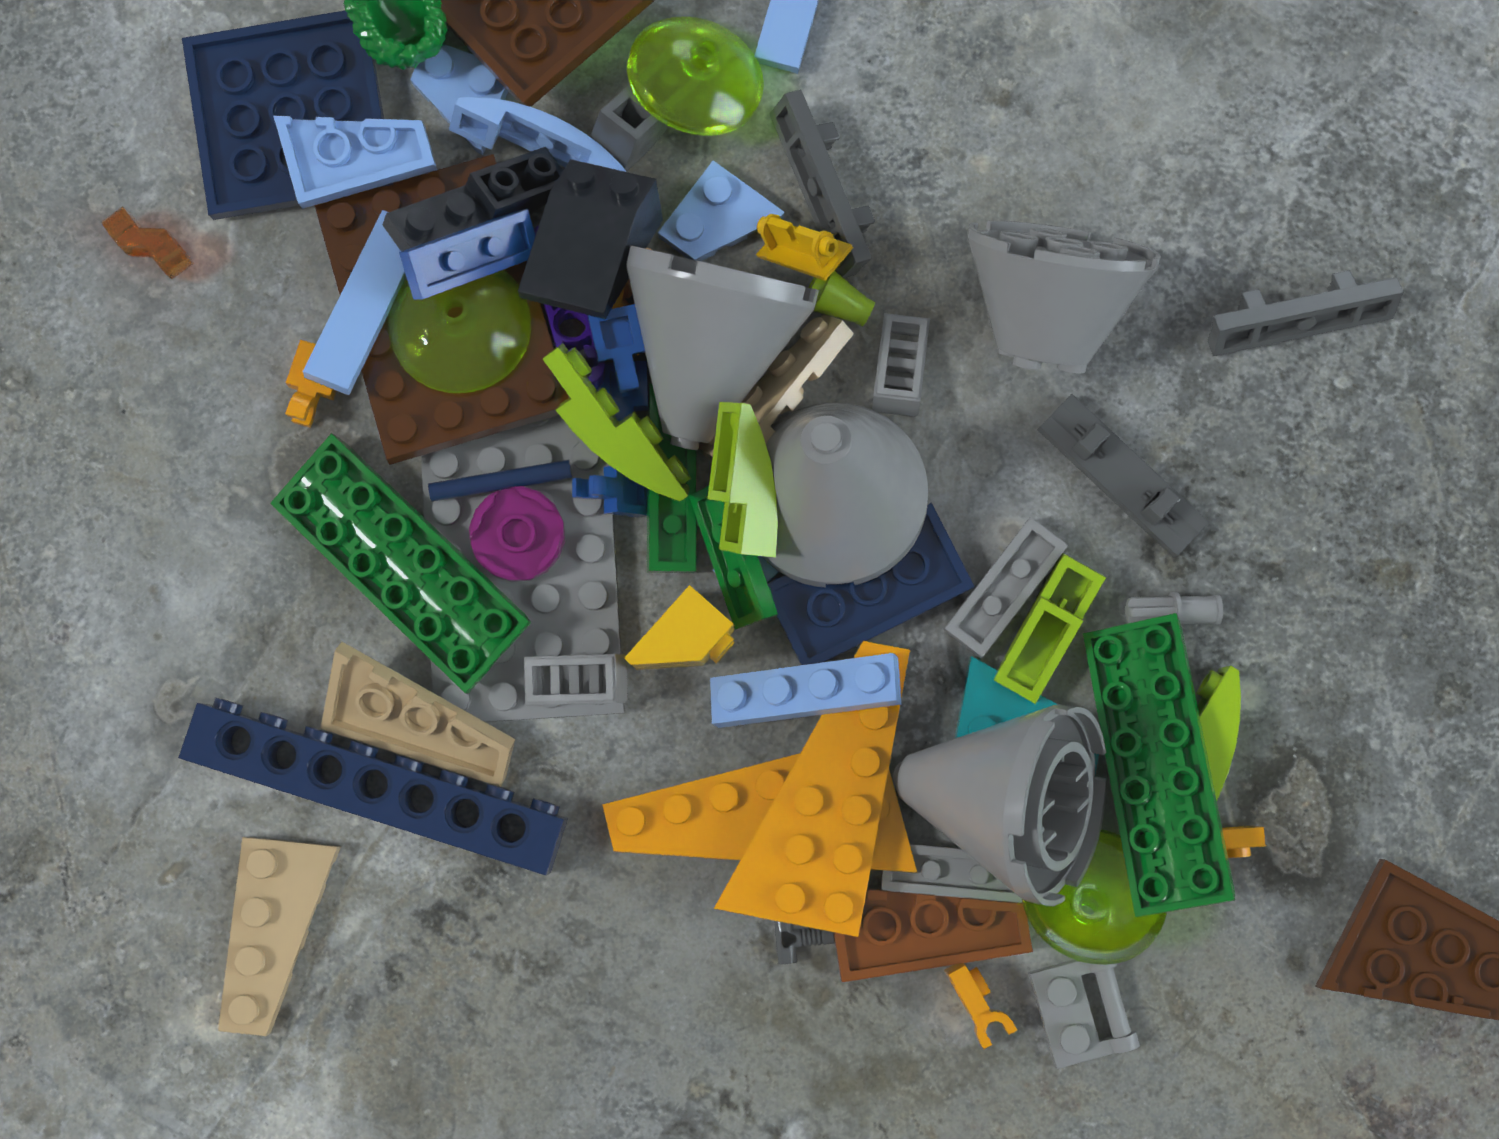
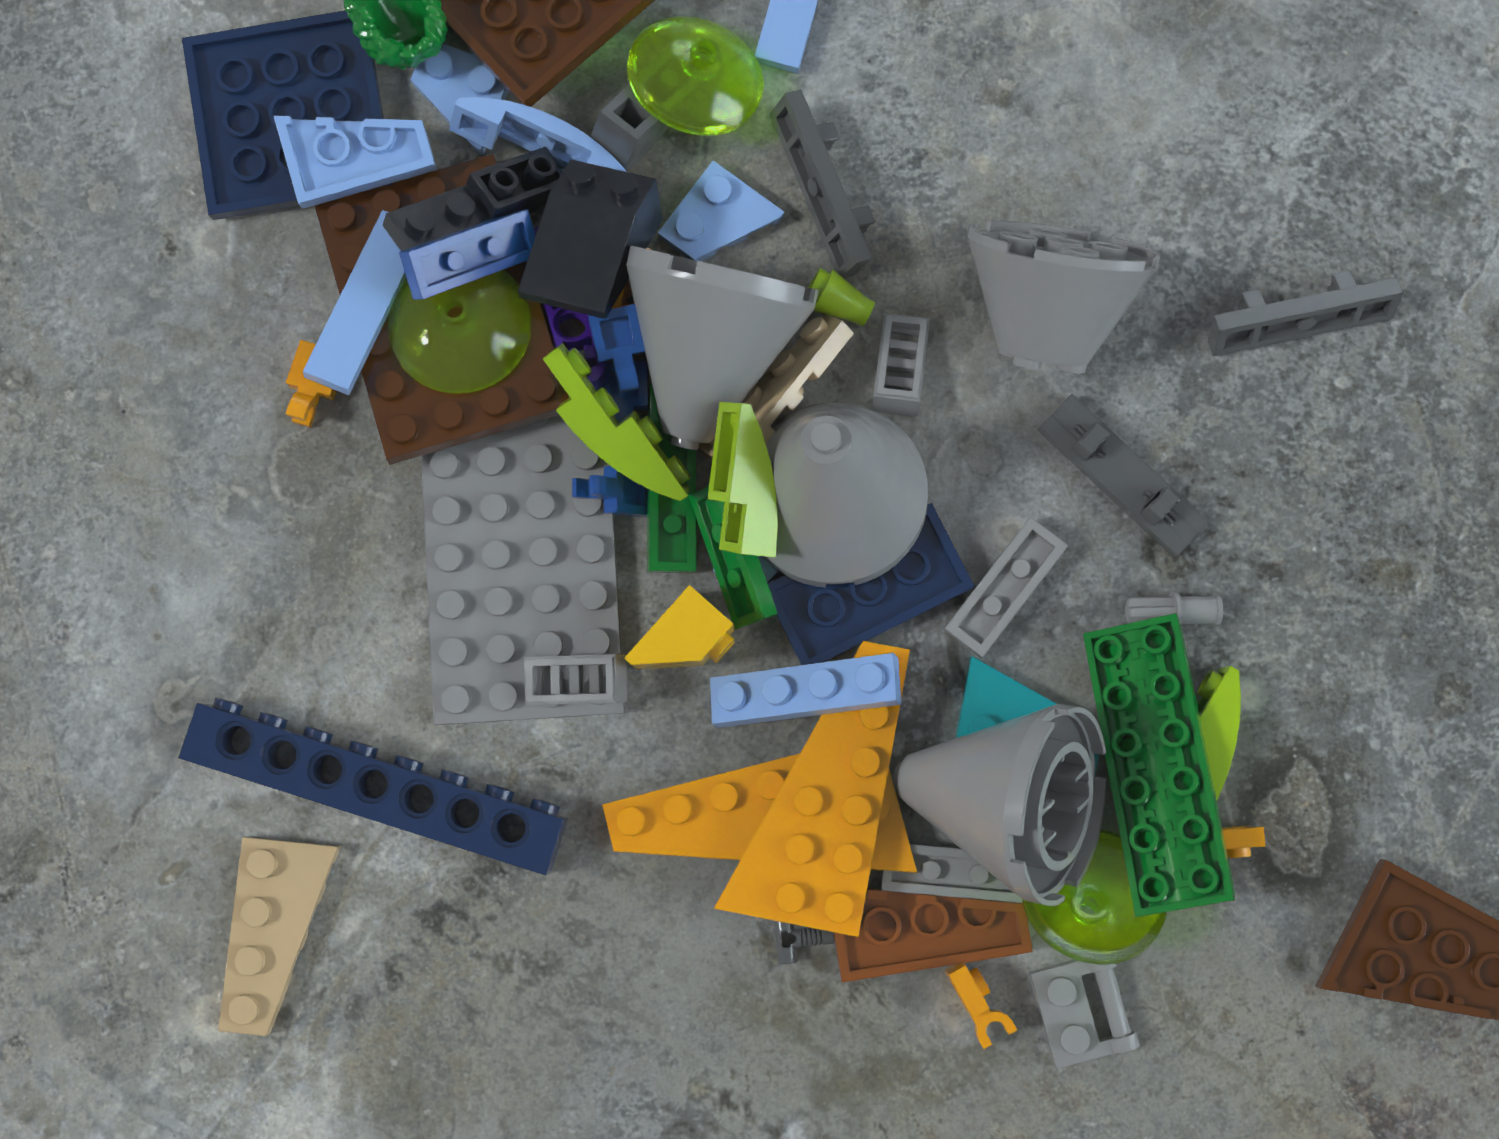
clear orange piece [101,206,194,280] -> none
green plate [270,433,531,694] -> none
tan wing [320,641,515,787] -> none
dark blue bar [428,459,573,502] -> none
magenta tile [469,486,565,582] -> none
yellow hinge [756,214,853,281] -> none
lime slope [993,553,1106,704] -> none

